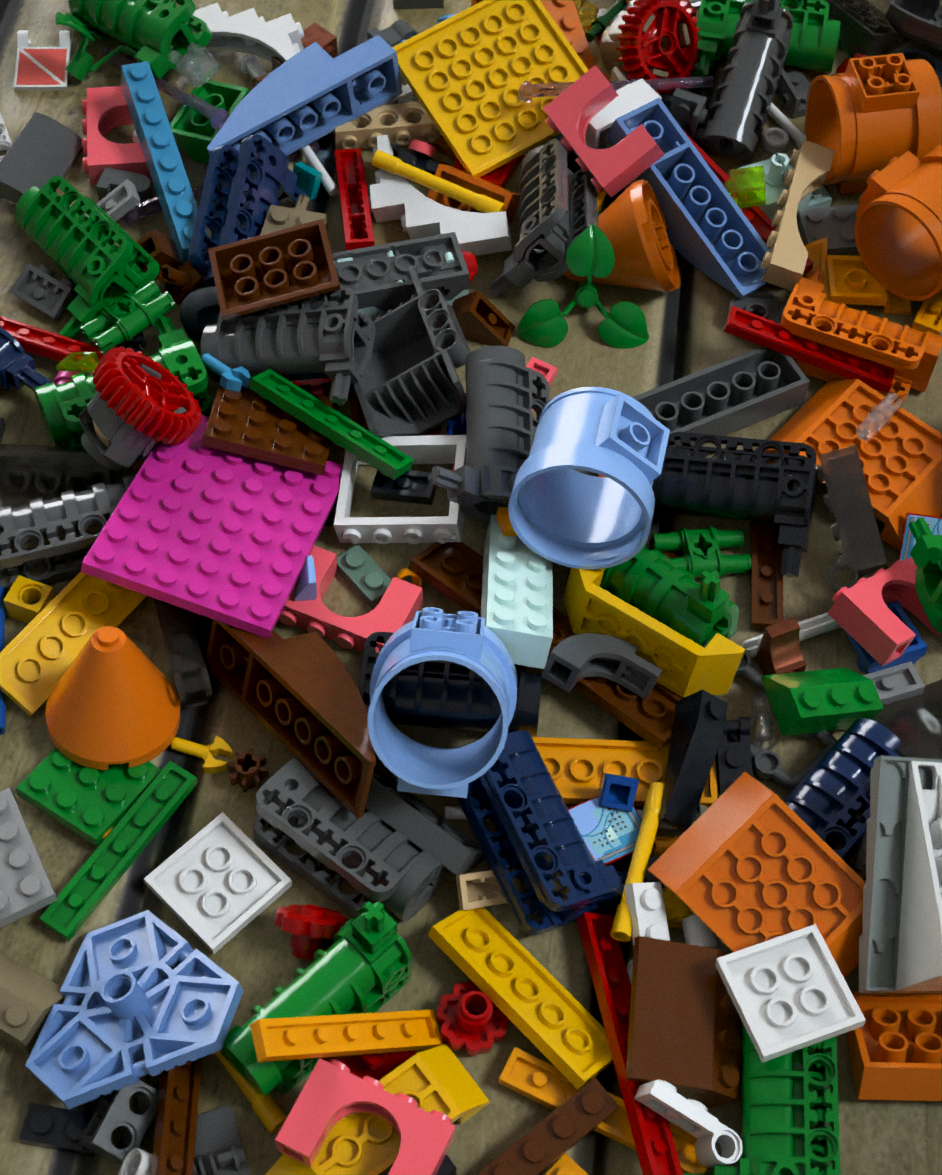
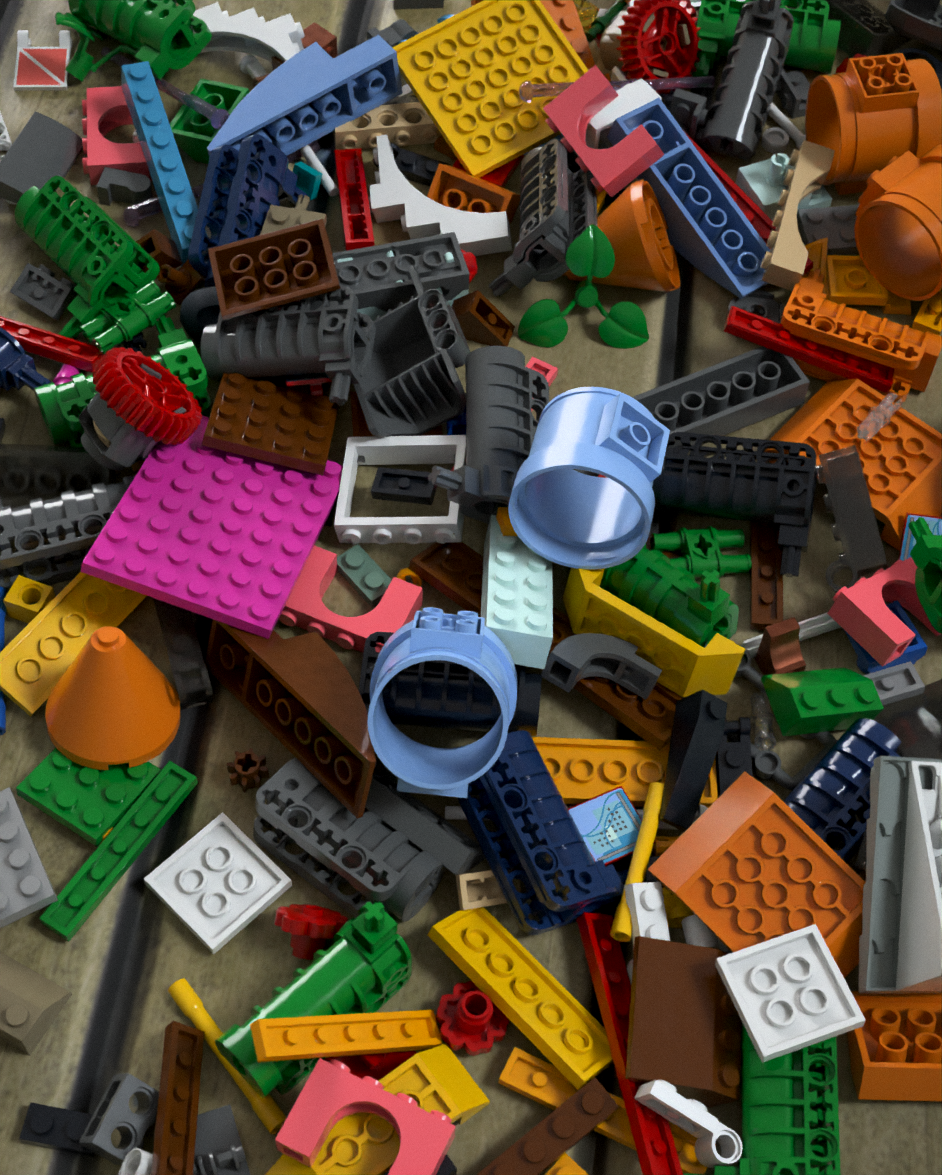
medium blue plate [25,910,244,1109] -> none
clear neon green slope [56,352,99,373] -> none
light grey plate [86,179,140,222] -> none
clear piece [167,42,221,91] -> none
yellow bar [171,736,234,773] -> none
dark azure bar [201,353,250,392] -> none
green plate [249,369,414,480] -> none
light blue slope [294,555,317,601] -> none
yellow piece [371,150,505,213] -> none
coral tile [408,139,436,158] -> none
blue slope [598,773,639,812] -> none
clear neon green brick [724,166,766,208] -> none

